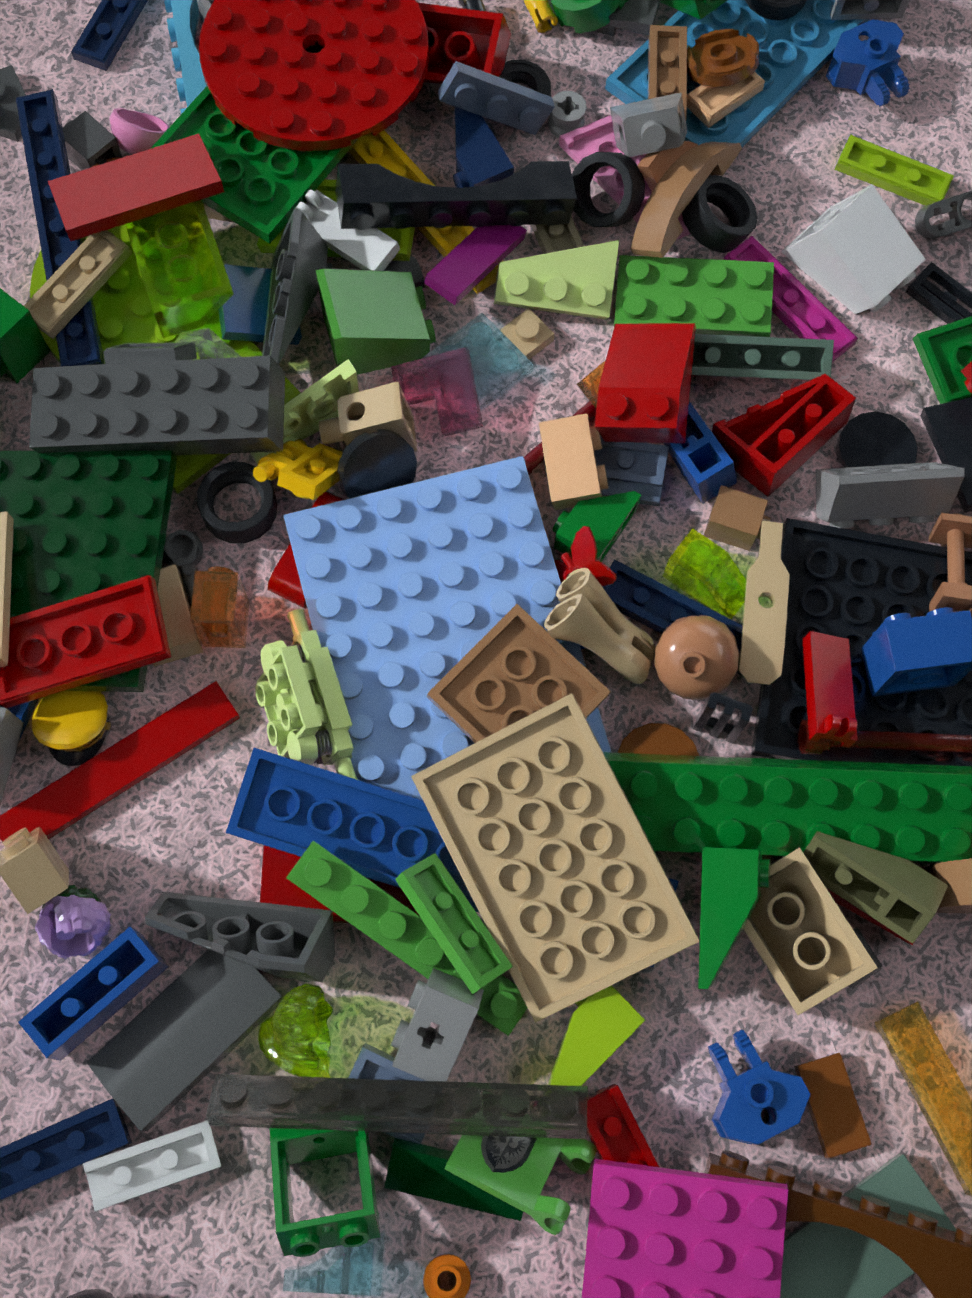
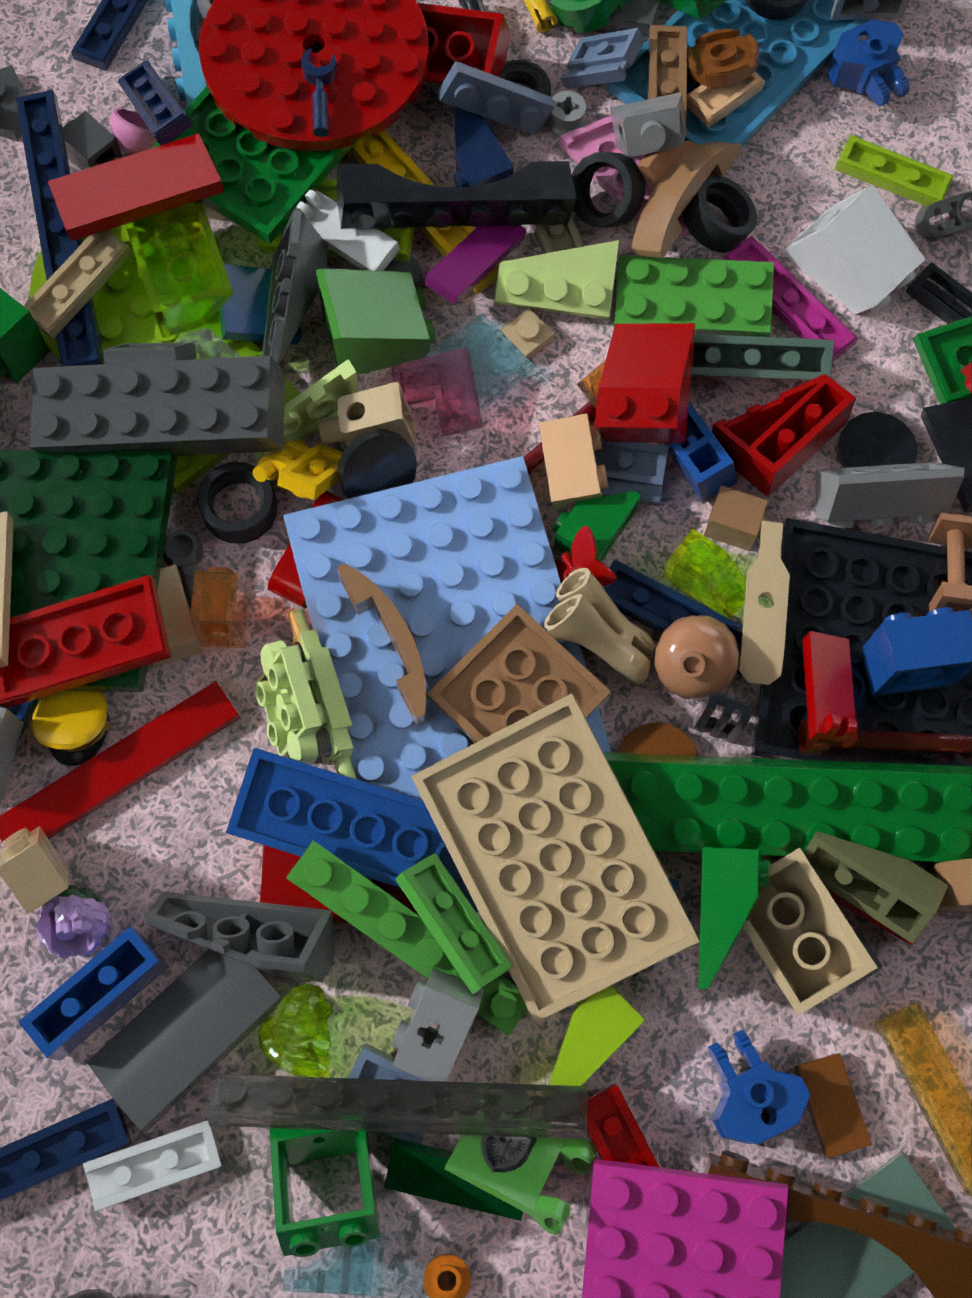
none -> dark blue tile [118,60,193,146]
none -> dark blue piece [301,48,337,137]
none -> medium nougat slope [337,563,426,726]
none -> sand blue plate [560,28,645,89]

